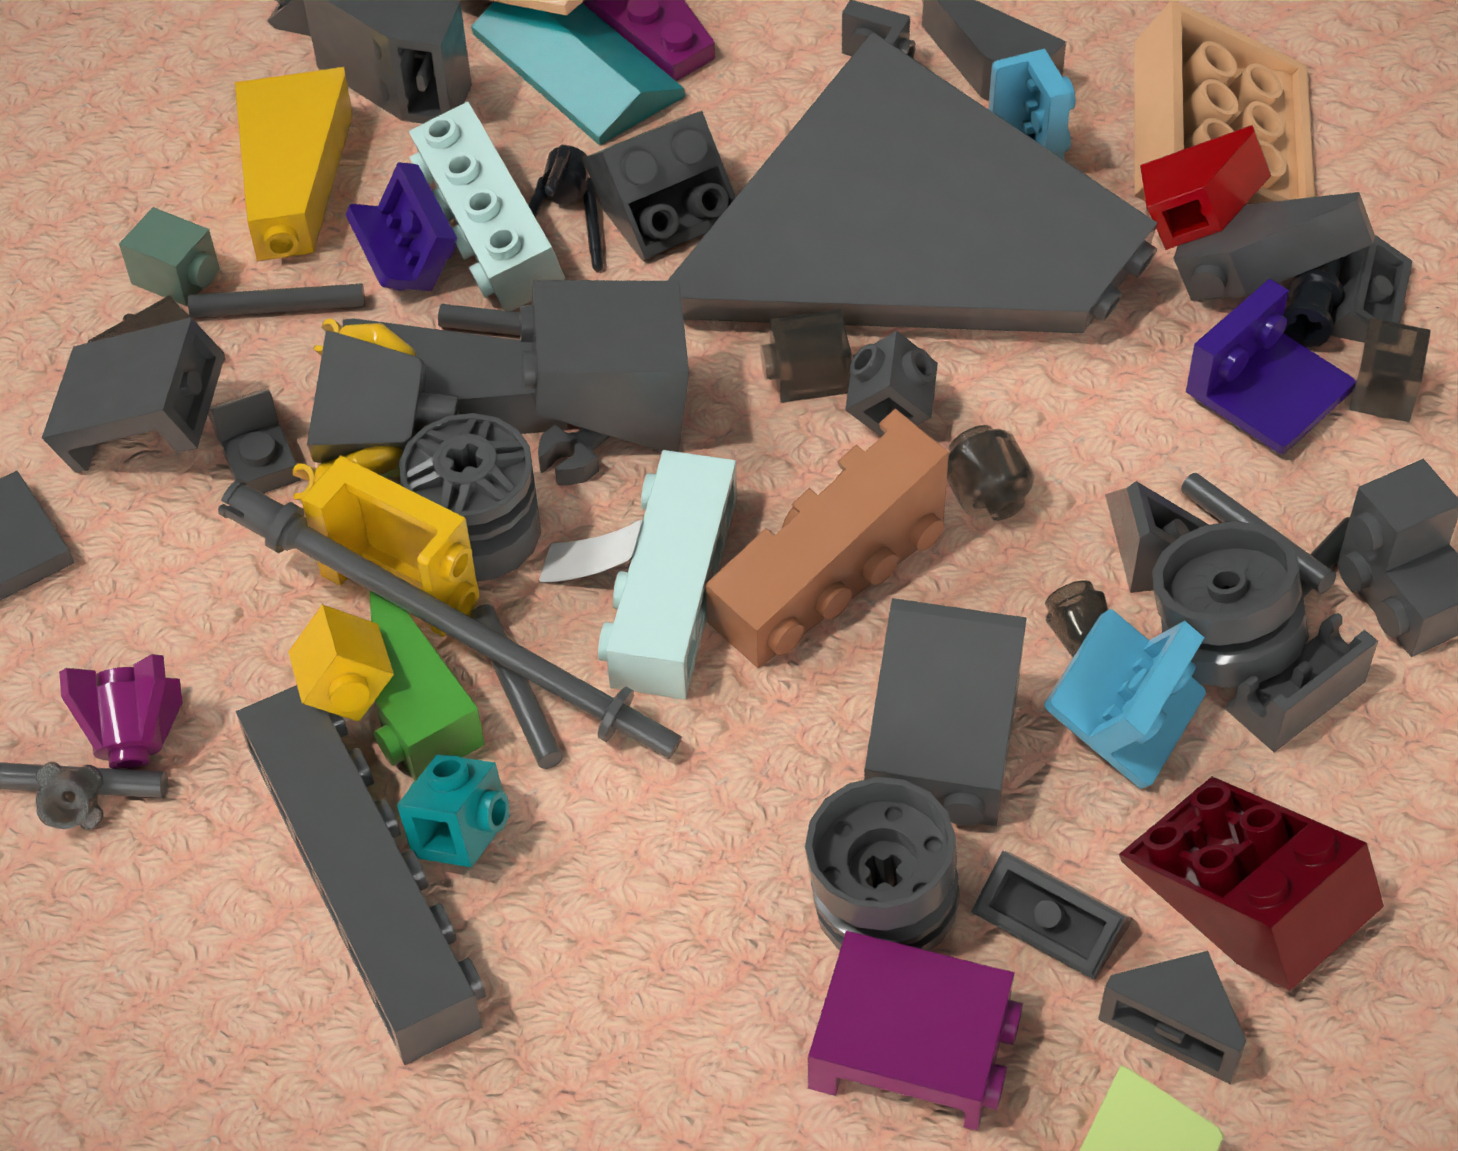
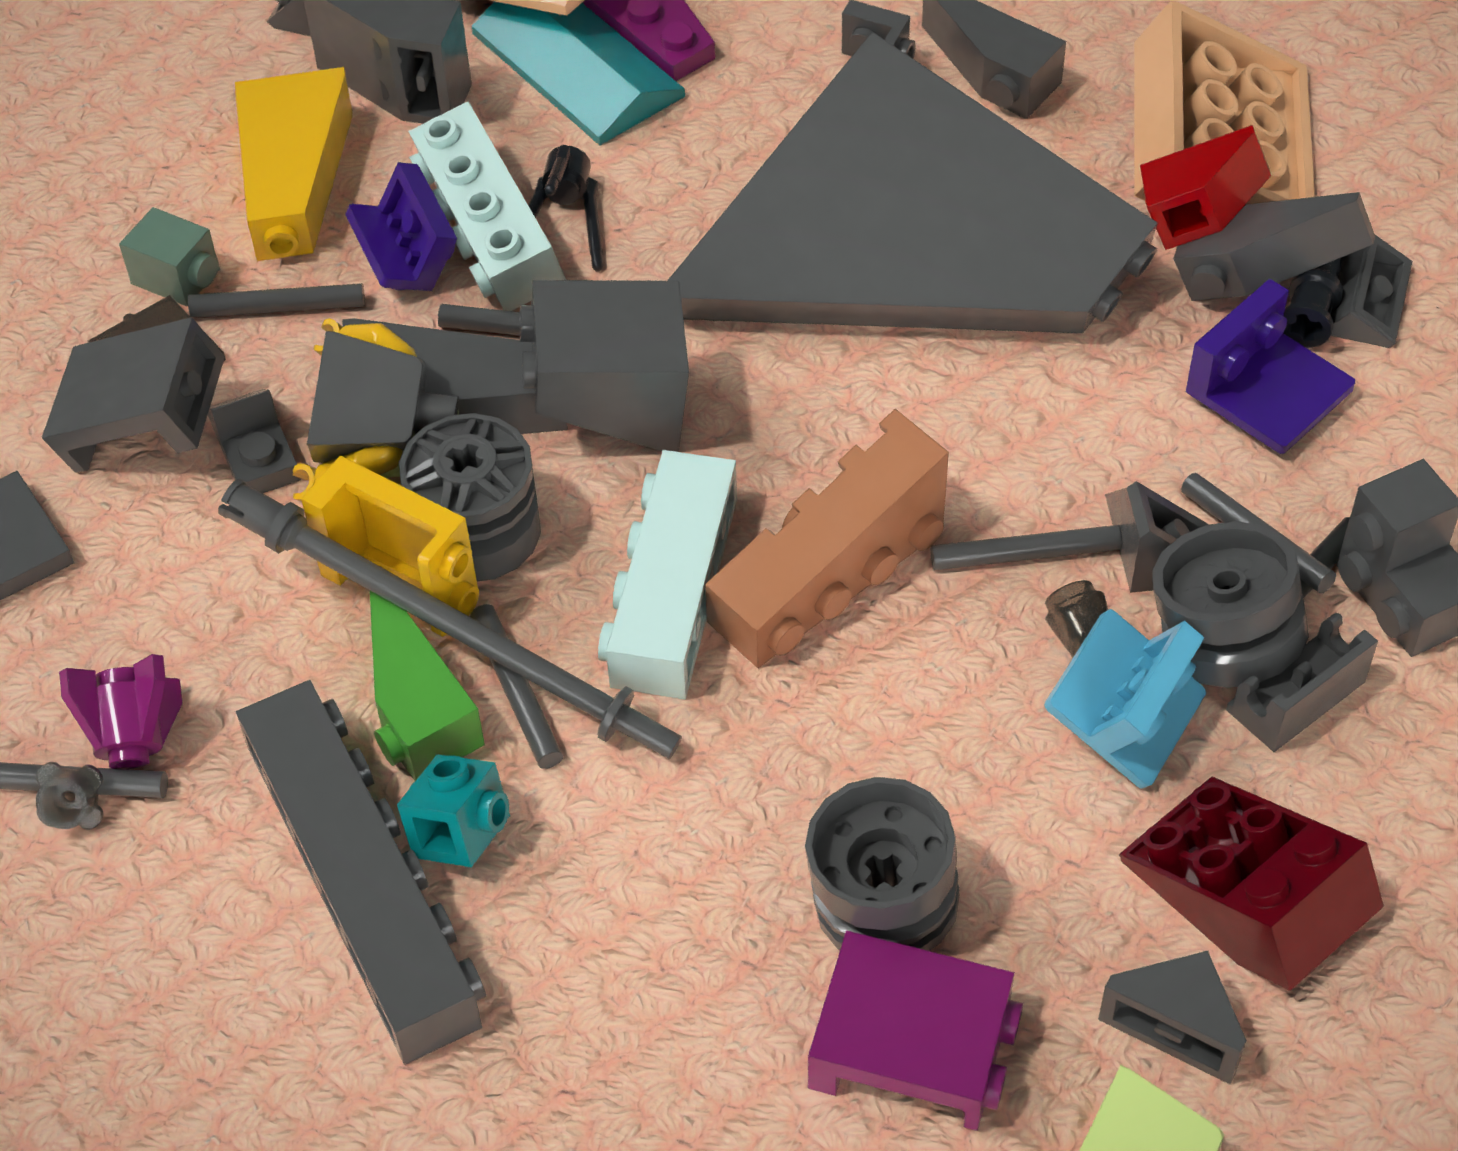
yellow brick [288,604,394,722] -> none
dark grey bar [538,425,610,485] -> none
white sticker [539,519,643,583] -> none
dark grey slope [583,111,736,260] -> none
clear smoke brick [760,309,852,403] -> none
dark grey brick [845,331,938,437] -> none
dark grey slope [864,598,1027,826] -> none
clear smoke head [947,425,1035,521] -> none
dark grey slope [971,850,1133,979] -> none
medium azure bracket [988,49,1076,160] -> none
clear smoke brick [1349,318,1431,422] -> none
none -> dark grey bar [930,525,1122,570]

